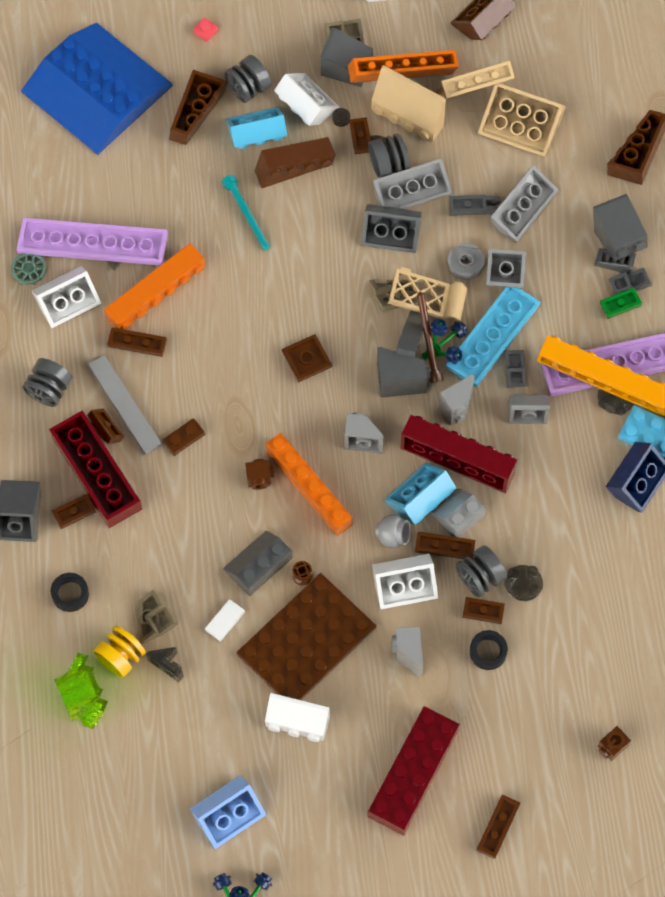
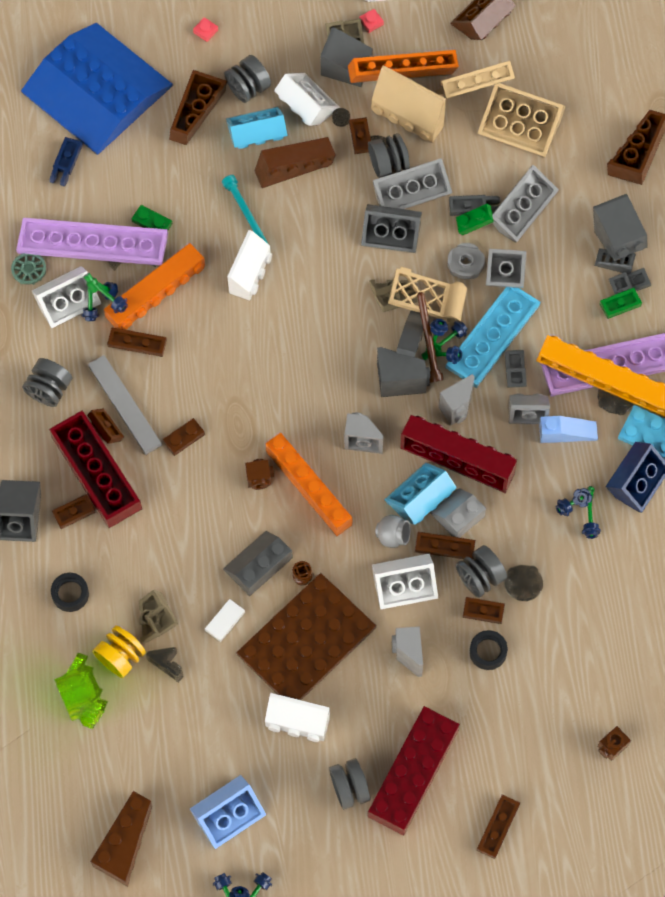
reddish brown plate [282,334,332,383] -> none
none -> dark blue hinge [49,137,83,186]
none -> plant [81,273,128,321]
none -> reddish brown wedge [90,791,153,887]
none -> green plate [131,205,173,231]
none -> white slope [227,230,272,300]
none -> dark grey wheel [329,758,370,810]
none -> coral plate [359,9,384,33]
none -> green plate [456,204,494,236]
none -> light blue slope [539,416,598,443]
none -> dark blue plant [555,486,601,539]

